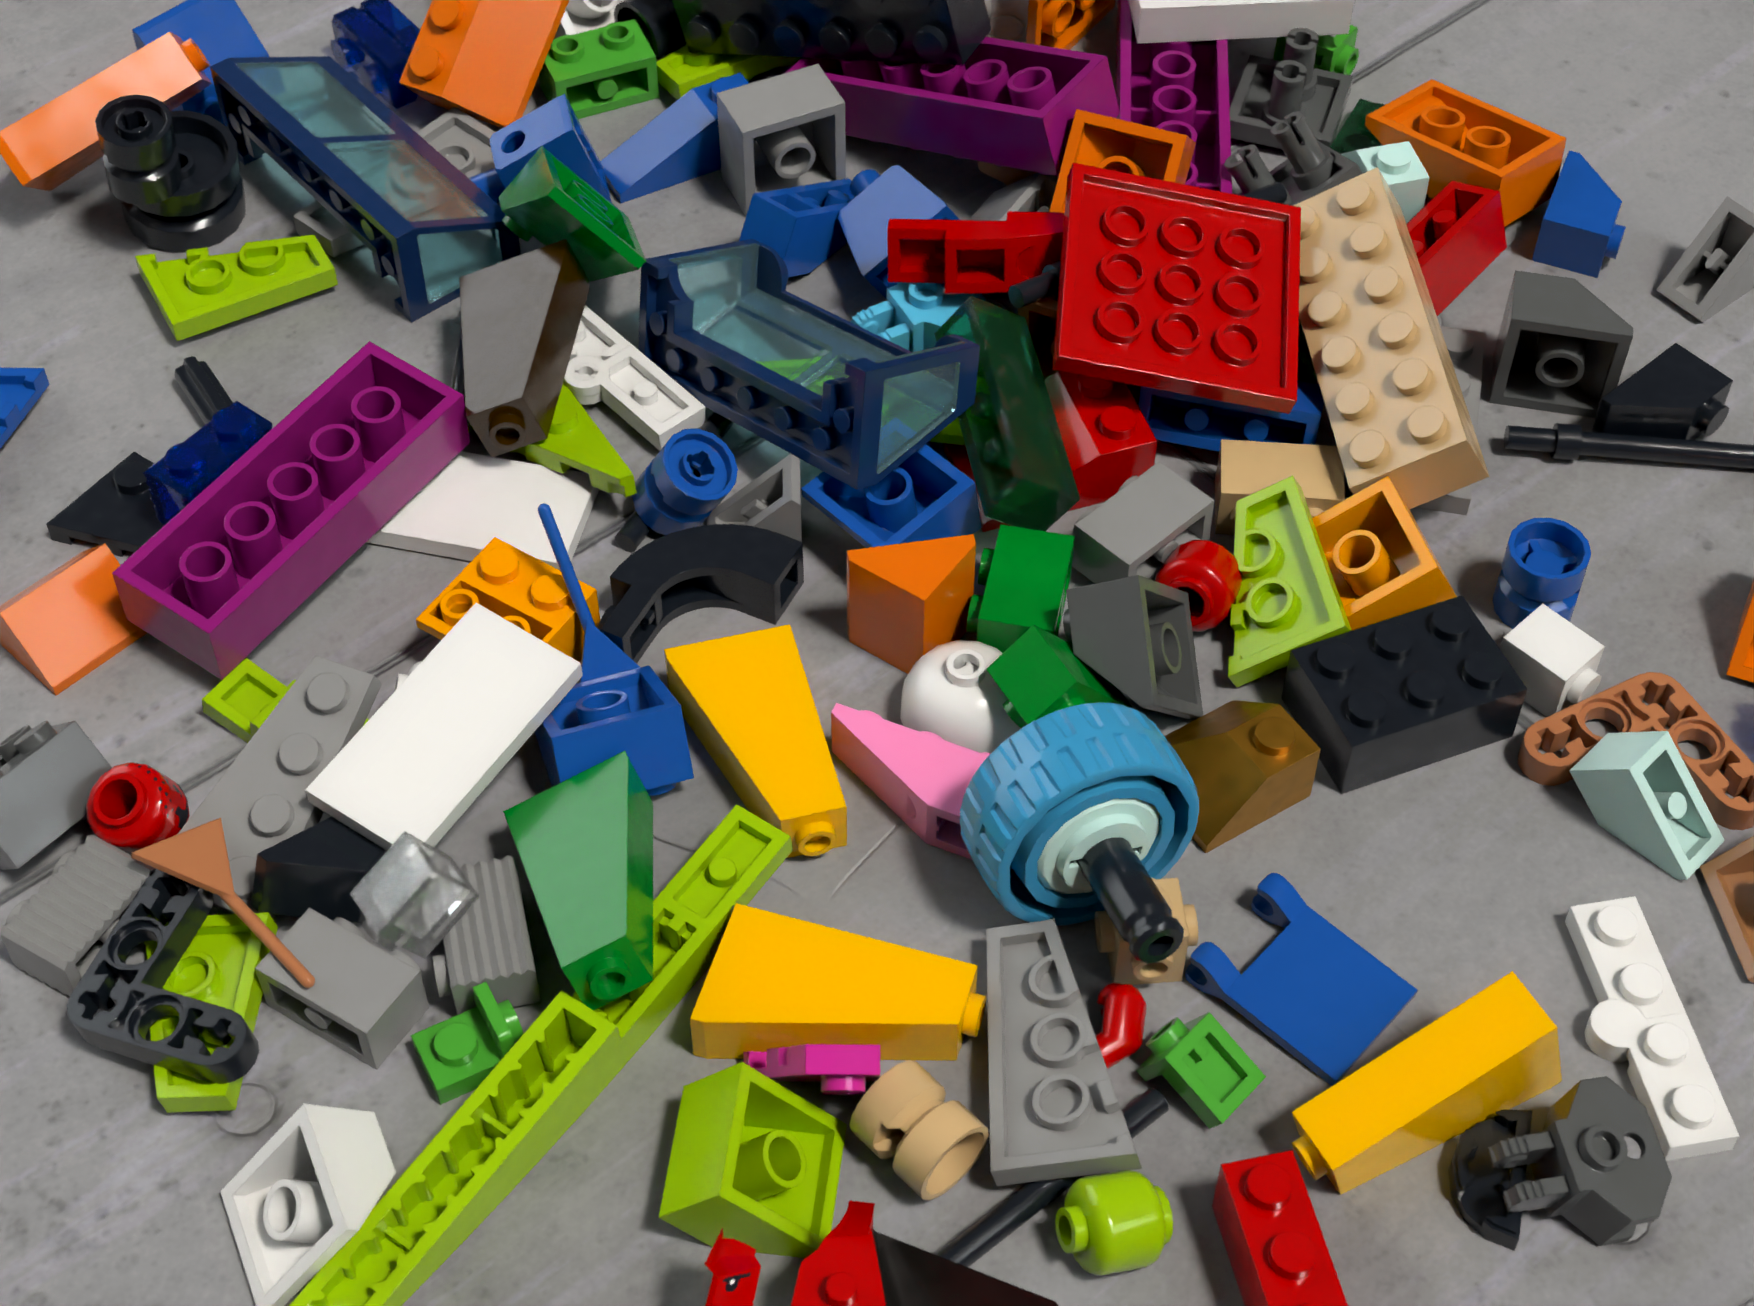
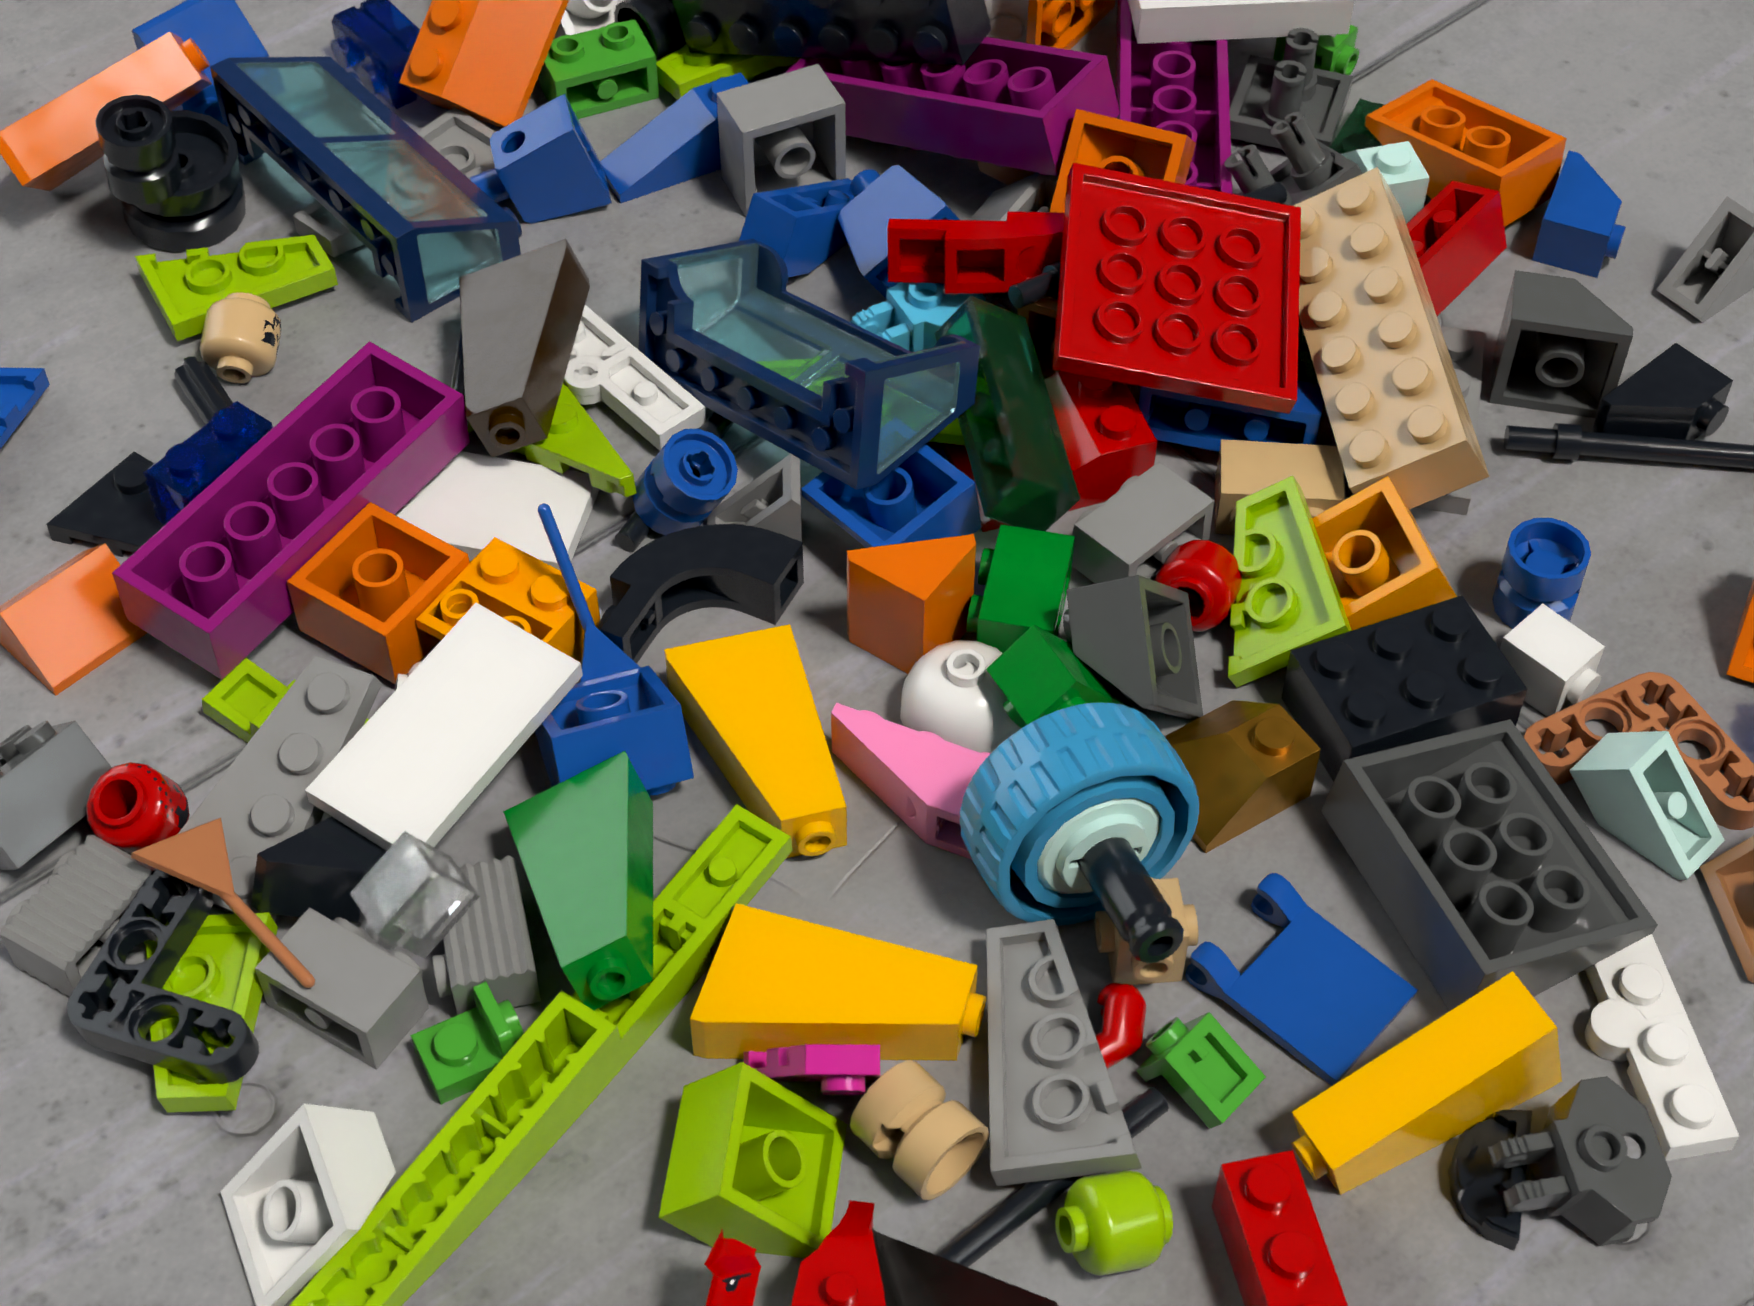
green slope [499,146,646,282] -> none
none -> tan head [200,292,282,383]
none -> orange brick [287,502,470,684]
none -> dark grey slope [1321,719,1658,1011]

